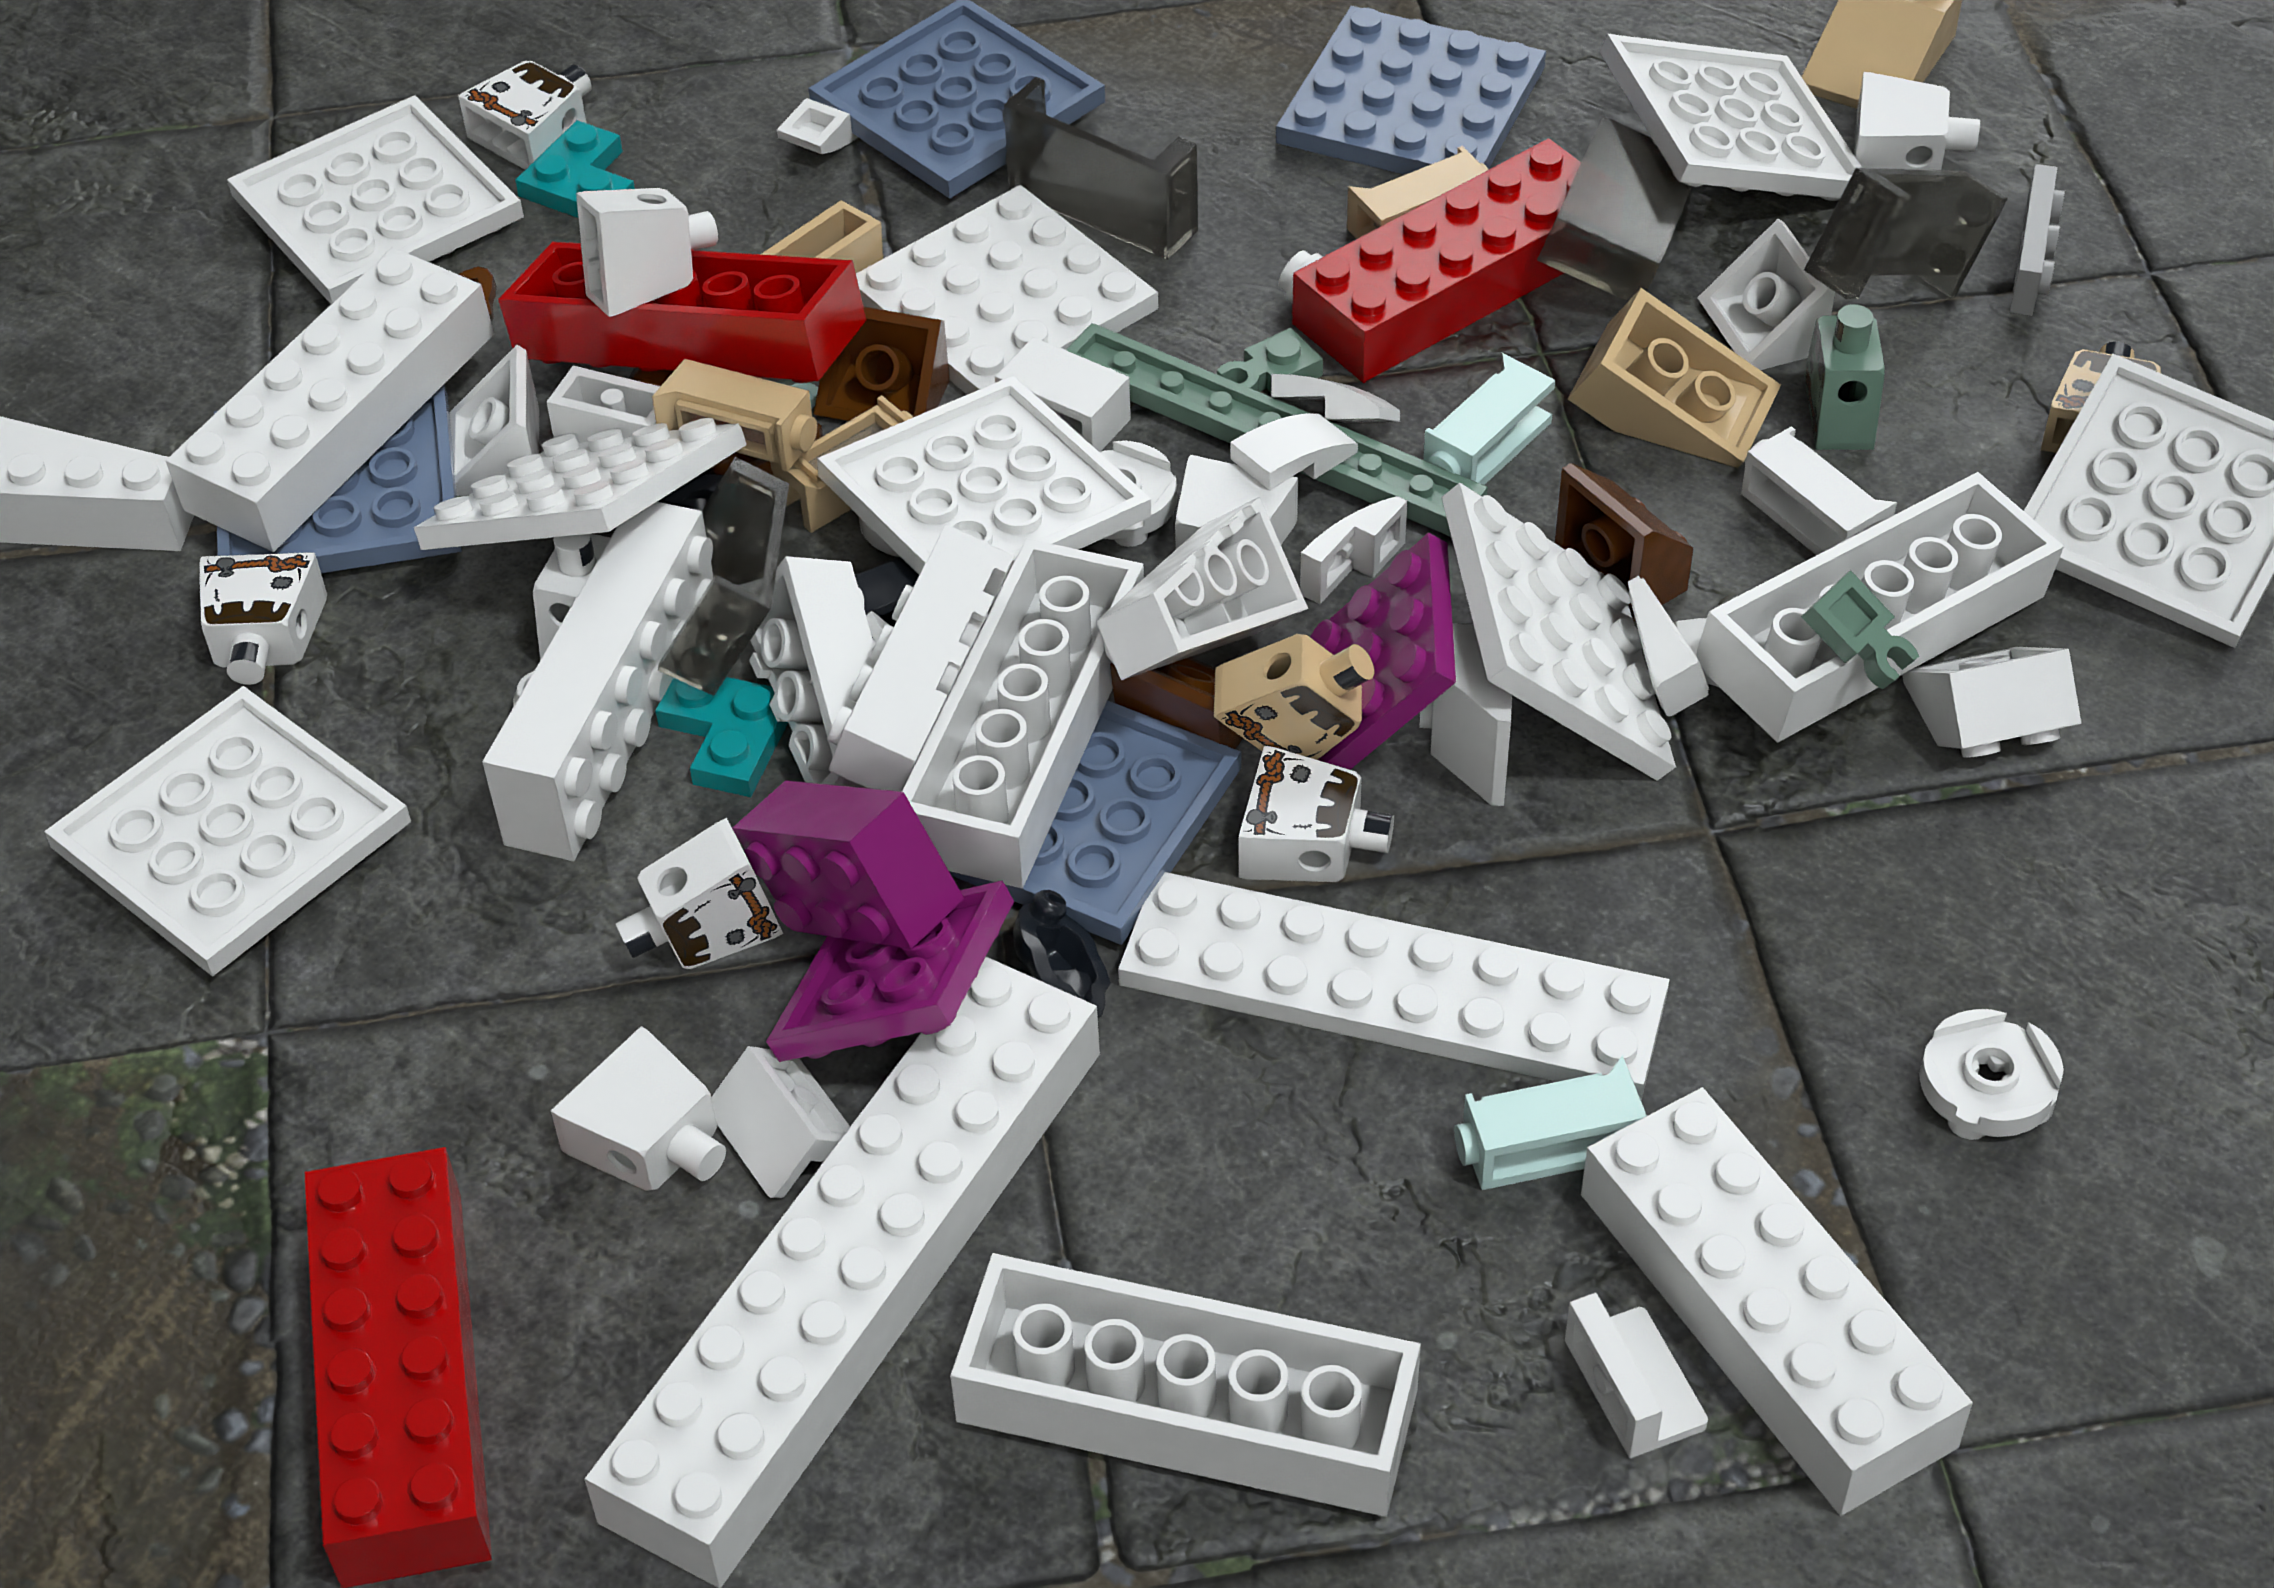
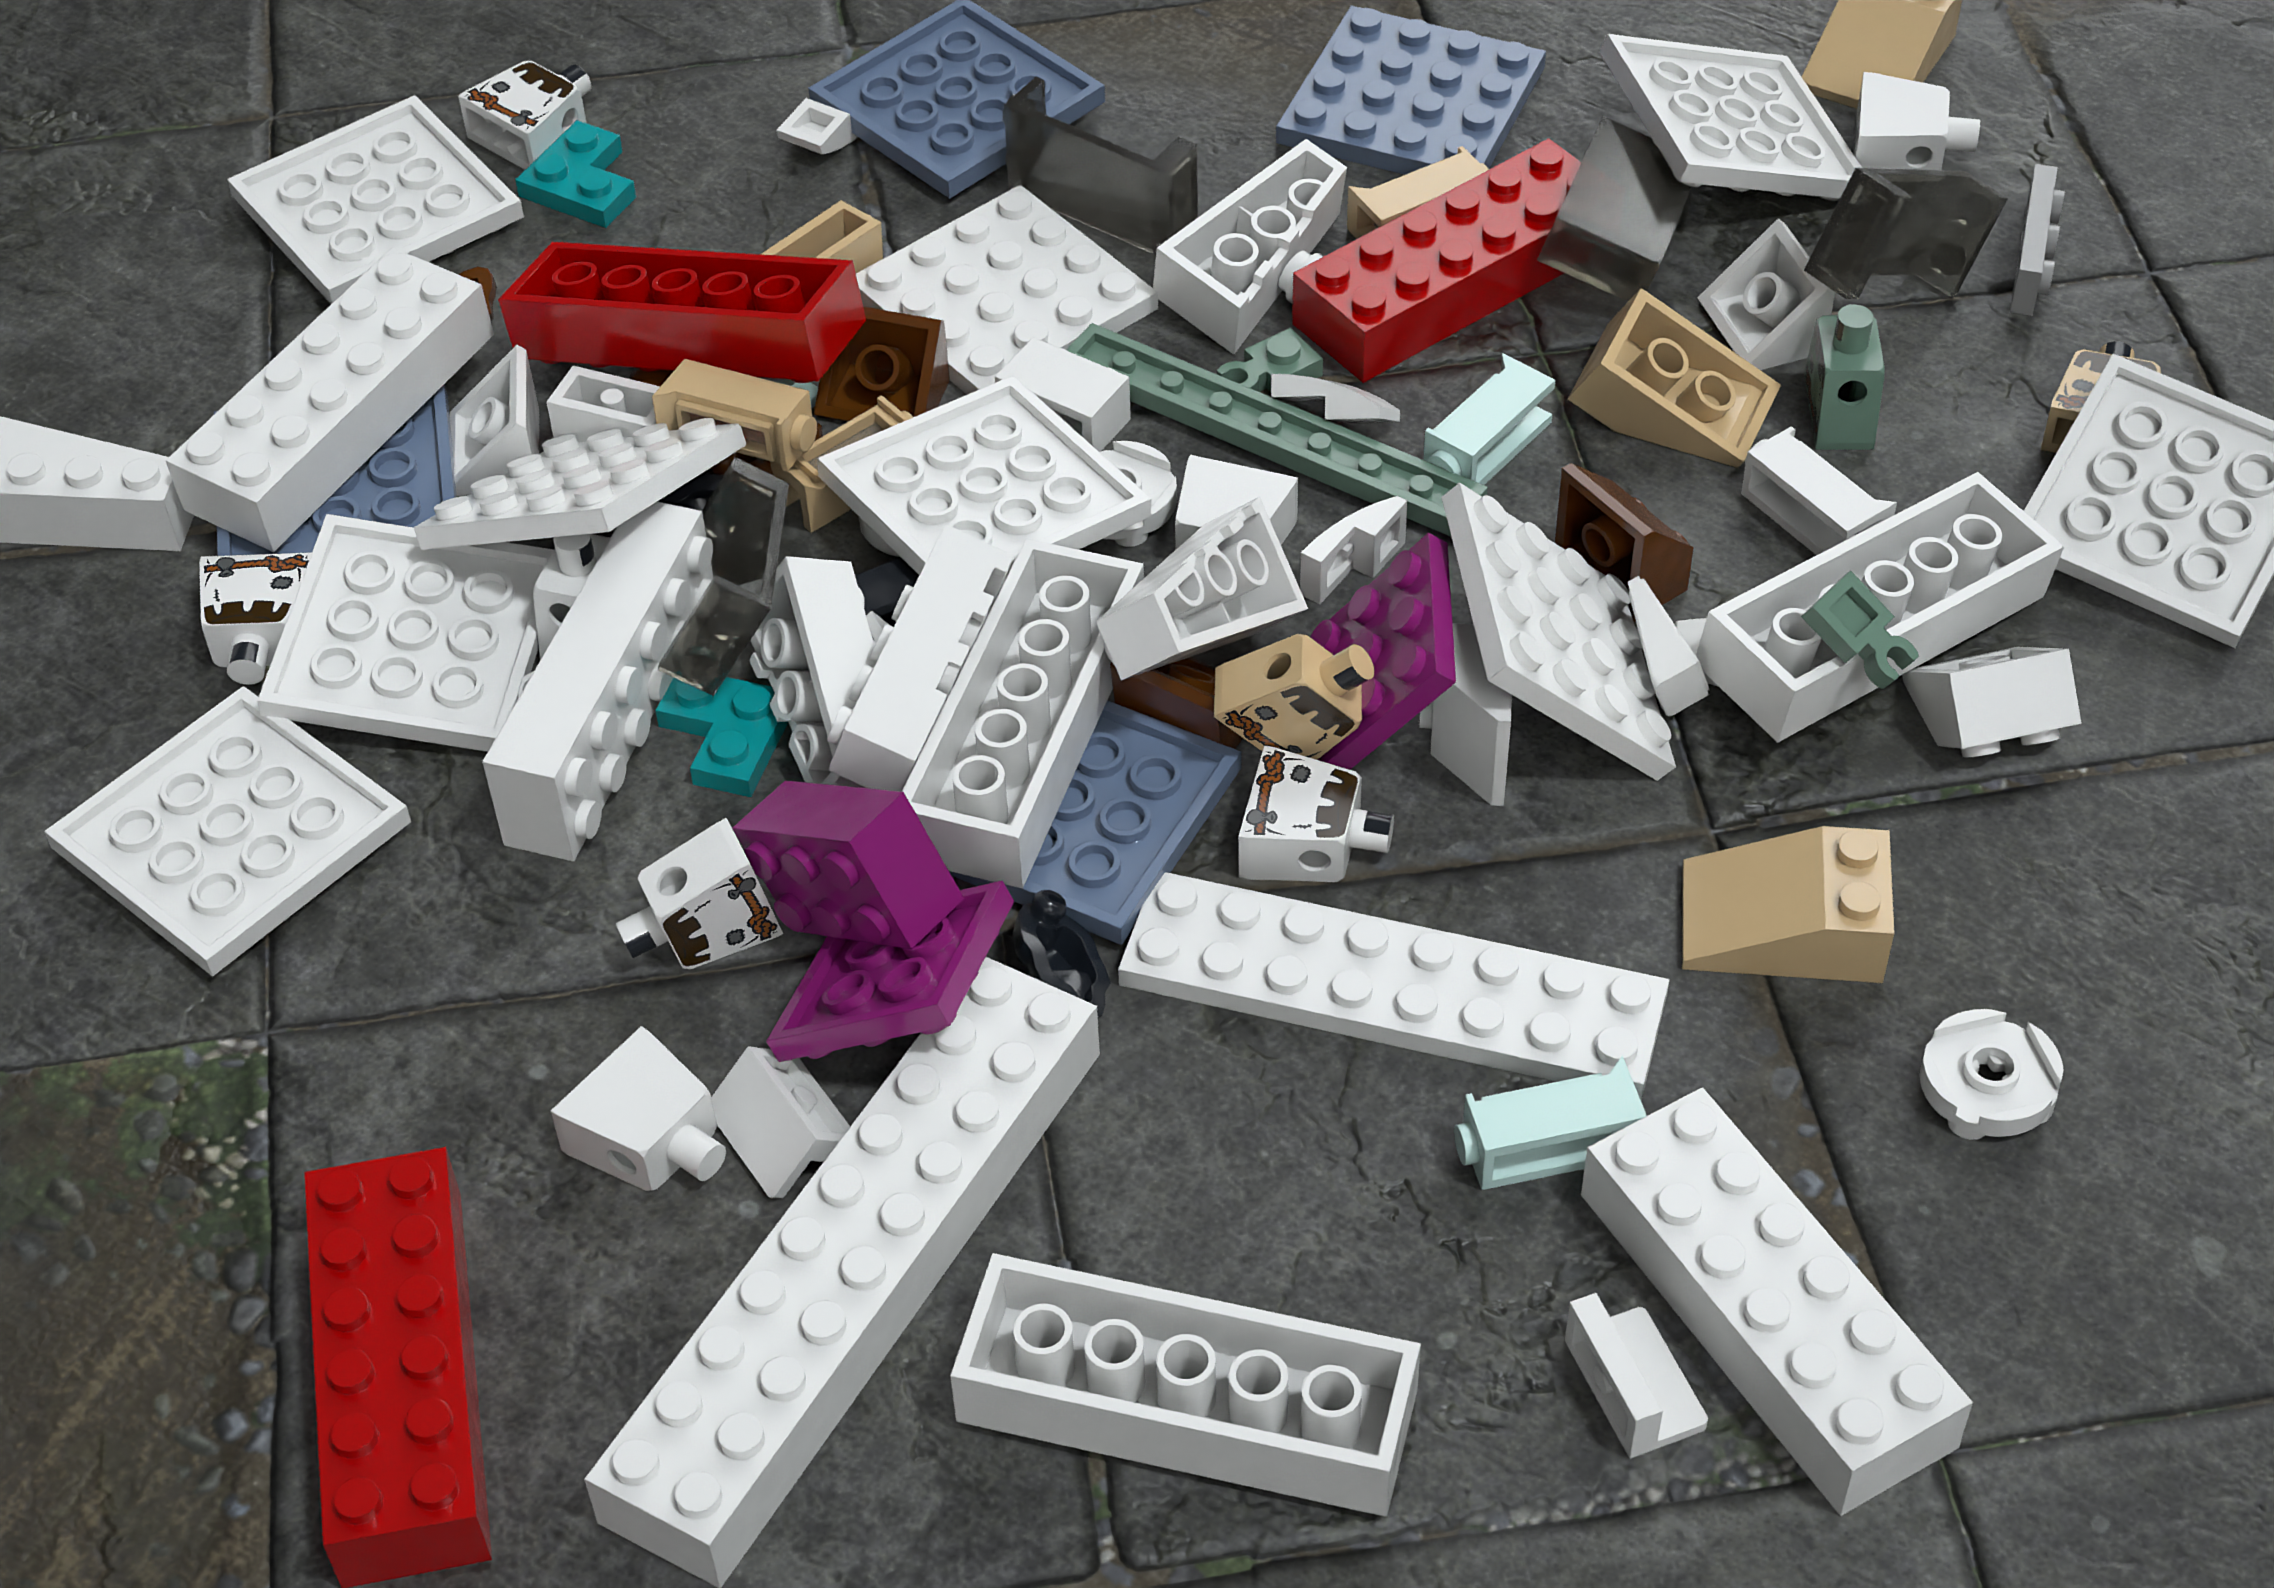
white torso [576,188,718,317] -> none
white slope [1230,413,1358,490] -> none
none -> white plate [257,514,554,752]
none -> white wedge [1153,139,1347,355]
none -> tan slope [1682,826,1894,983]

